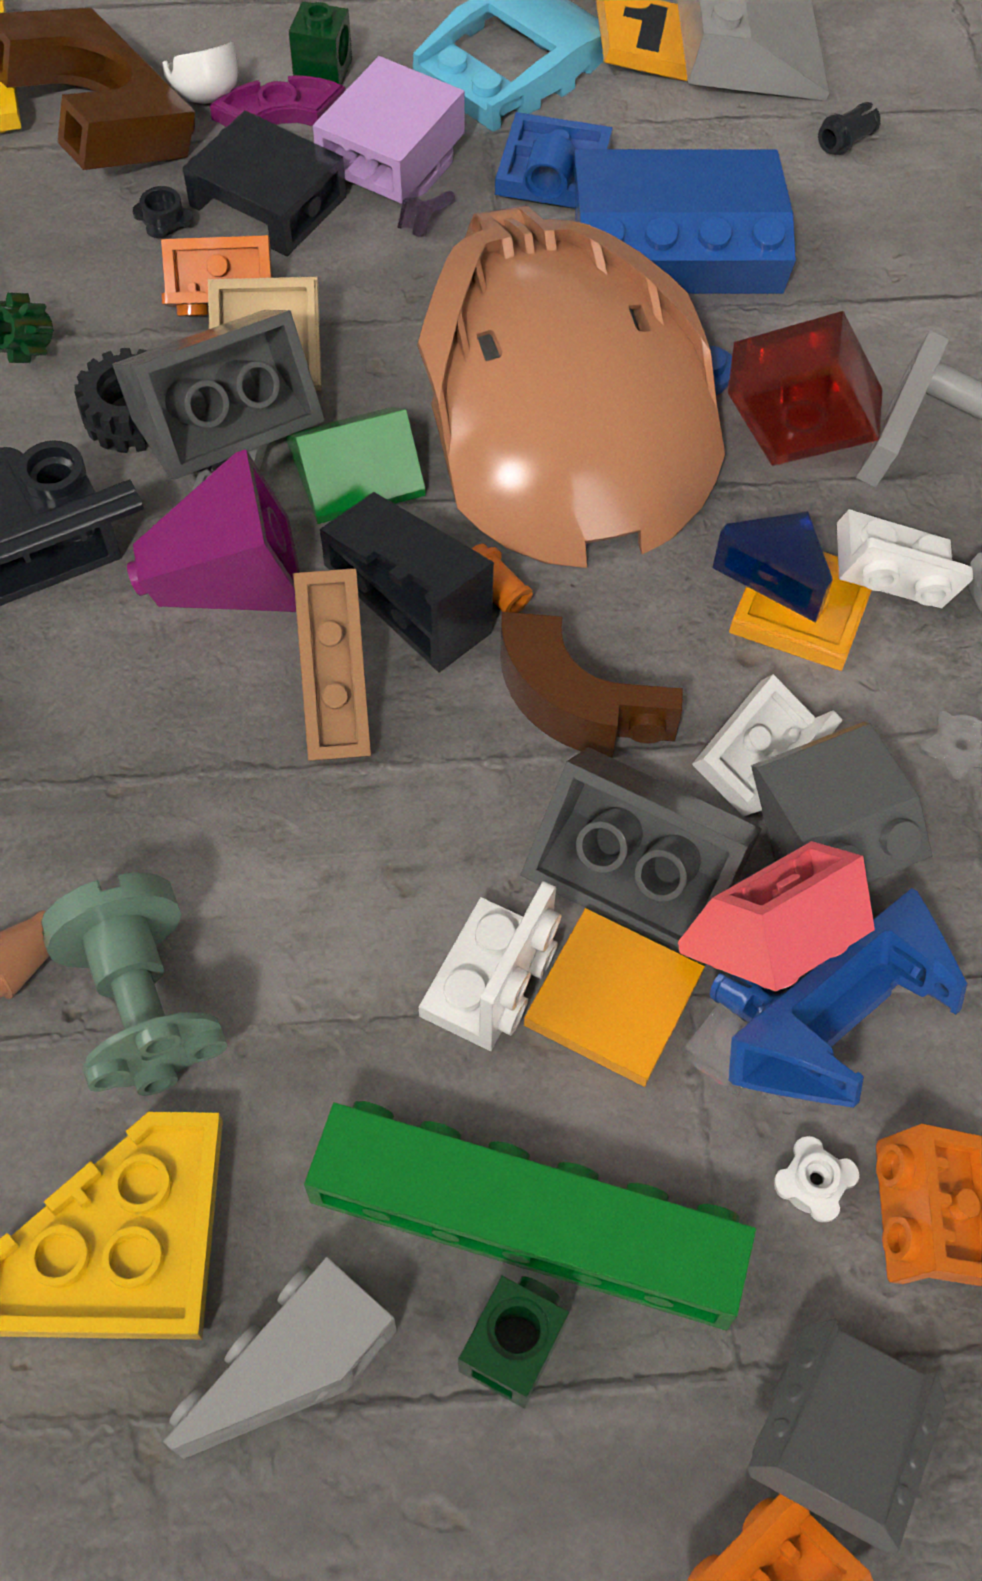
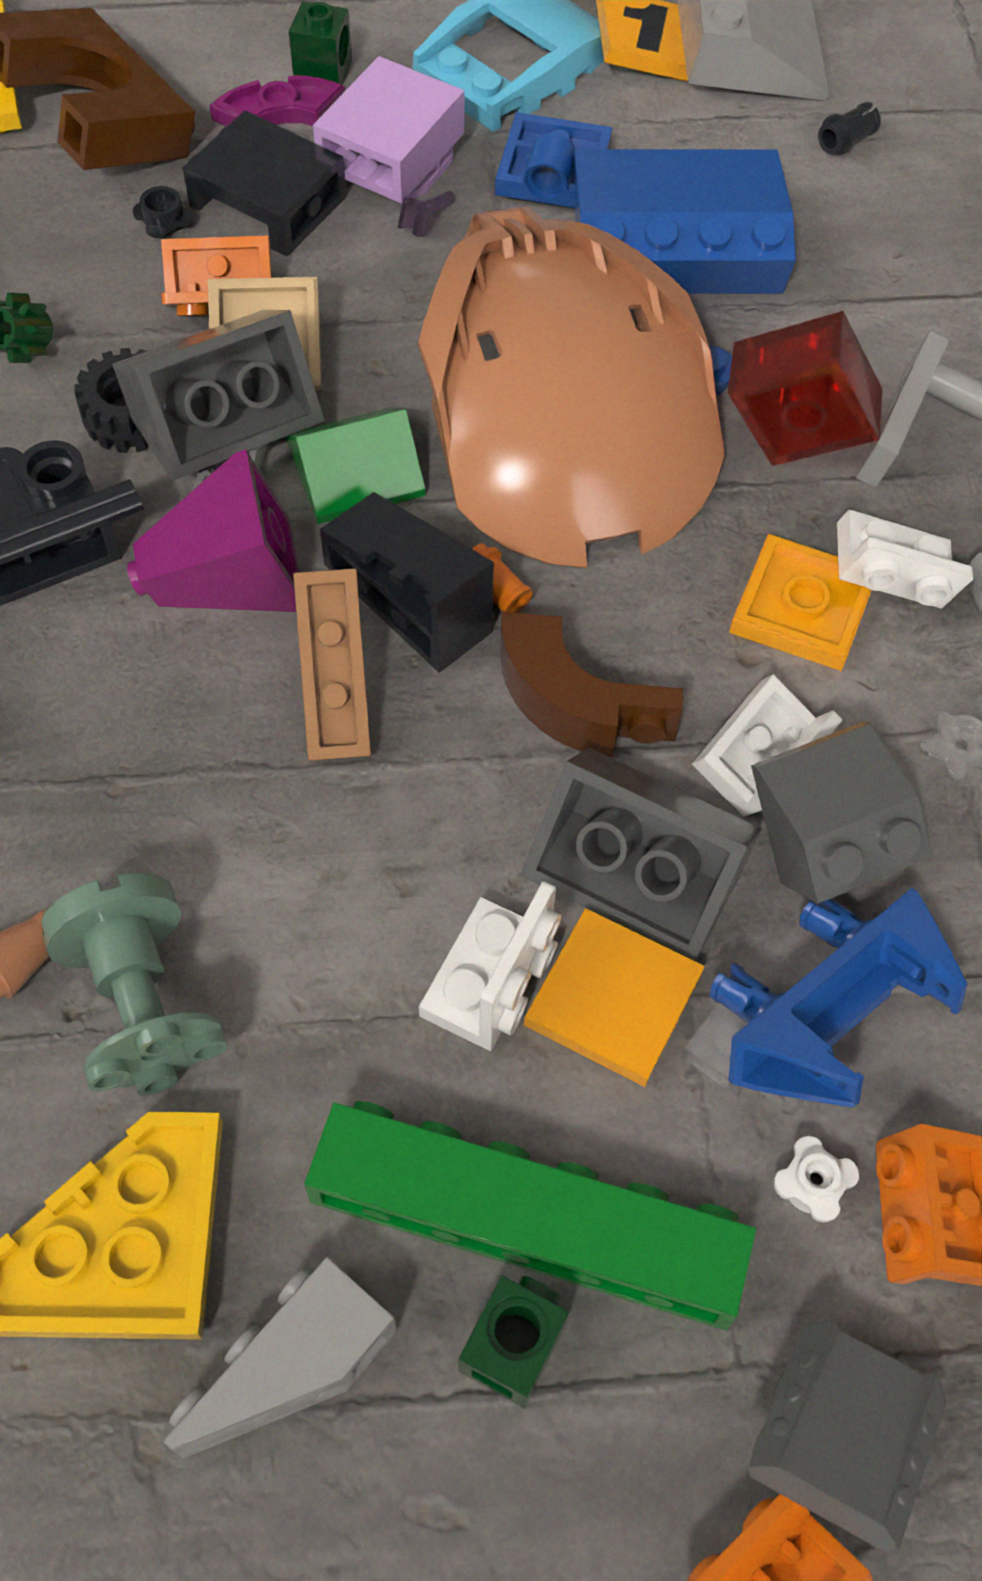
white hair [162,42,237,104] -> none
coral slope [678,841,875,991] -> none
clear blue slope [712,512,833,623] -> none

